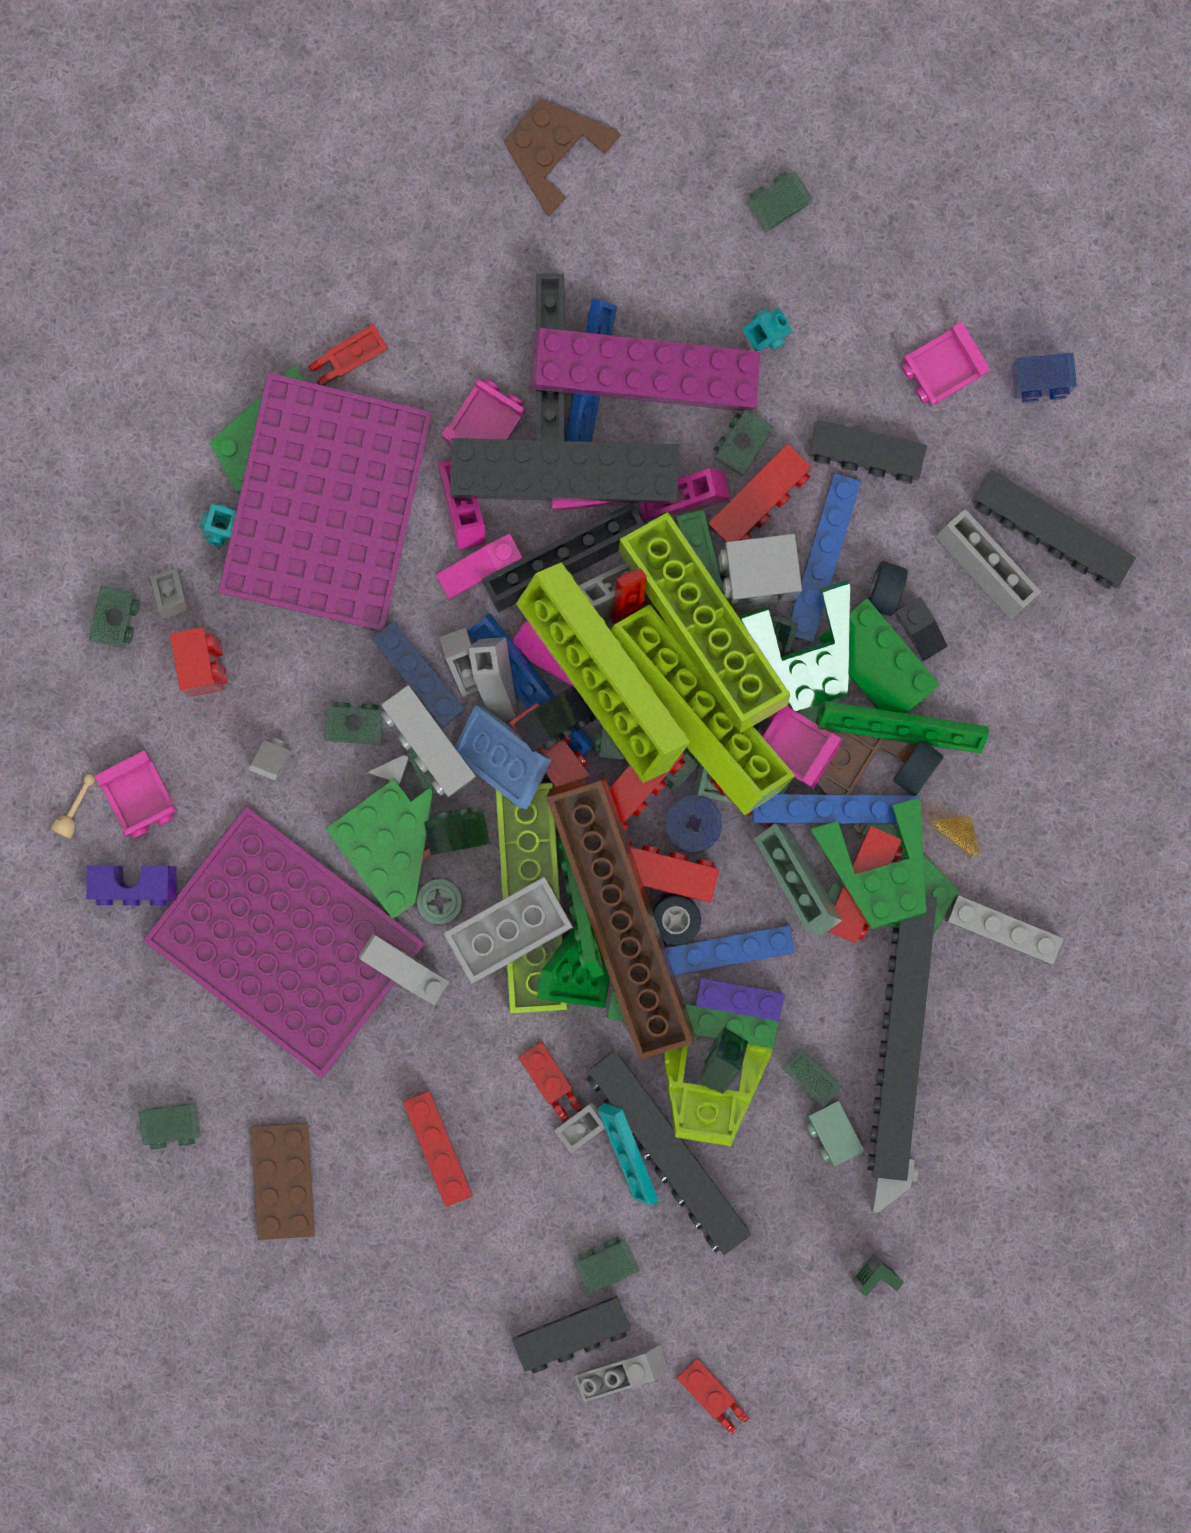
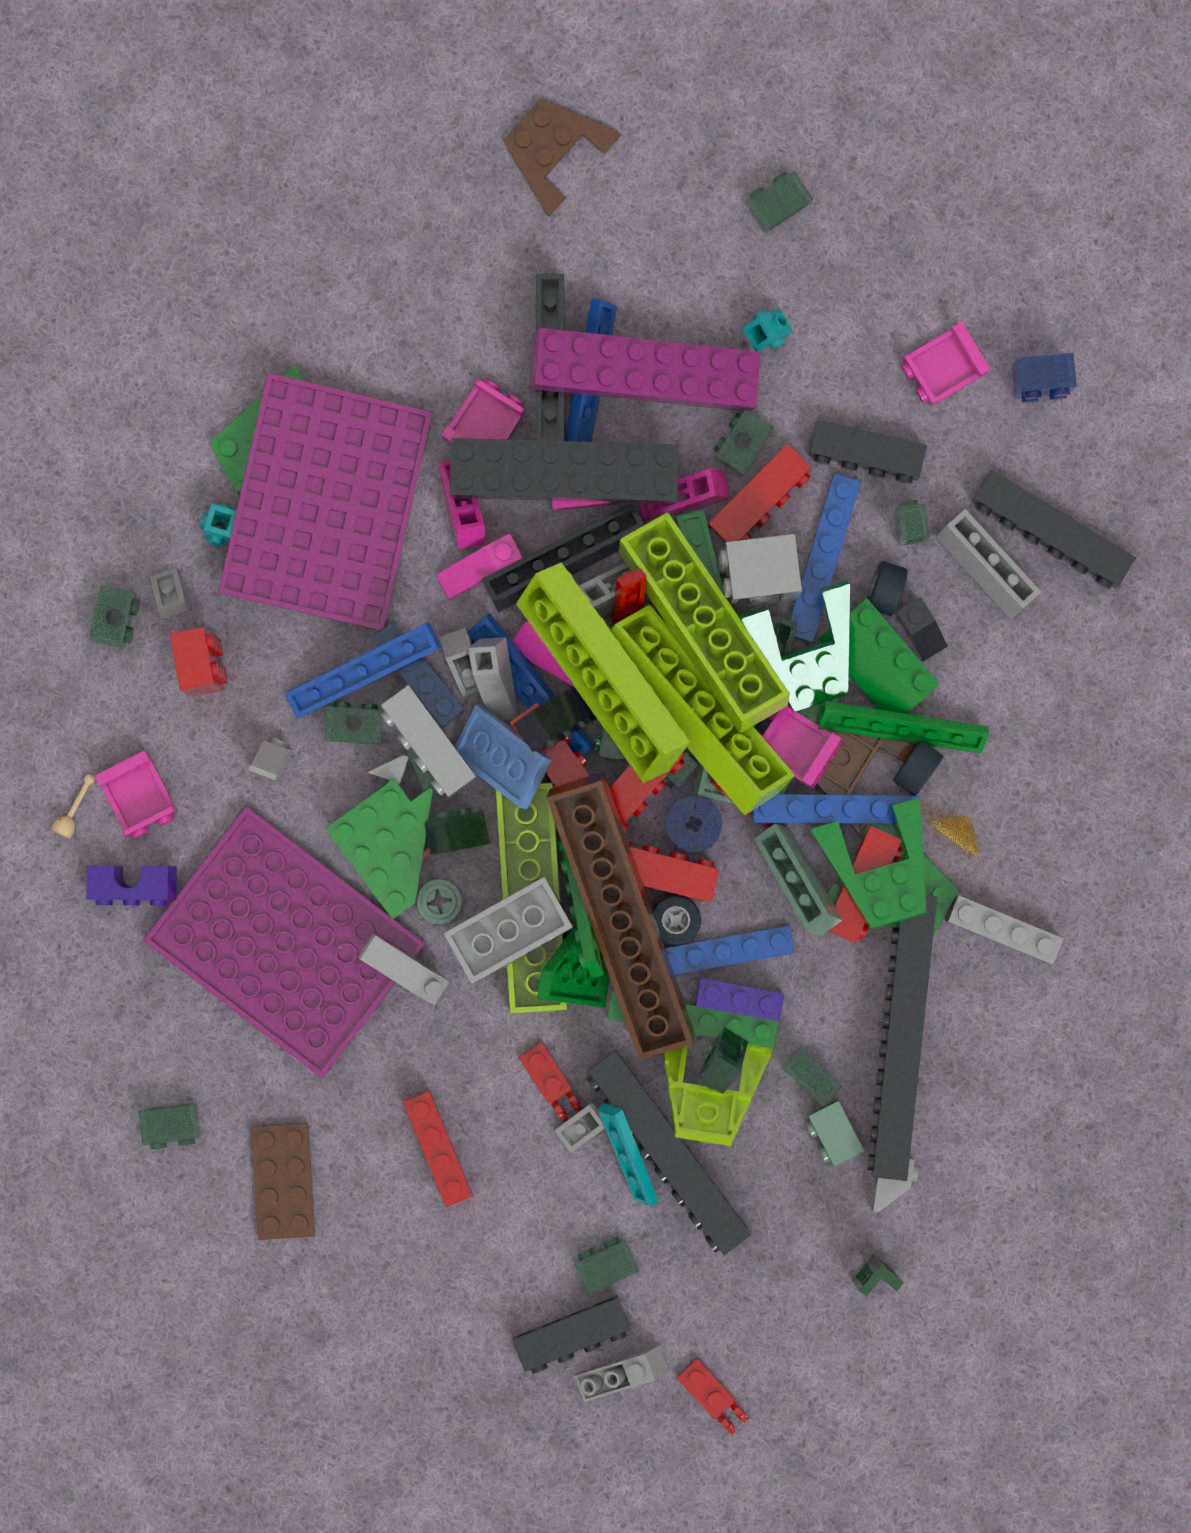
red hinge [308,324,388,386] -> none
none -> blue plate [285,622,442,719]
none -> clear green brick [893,500,930,546]

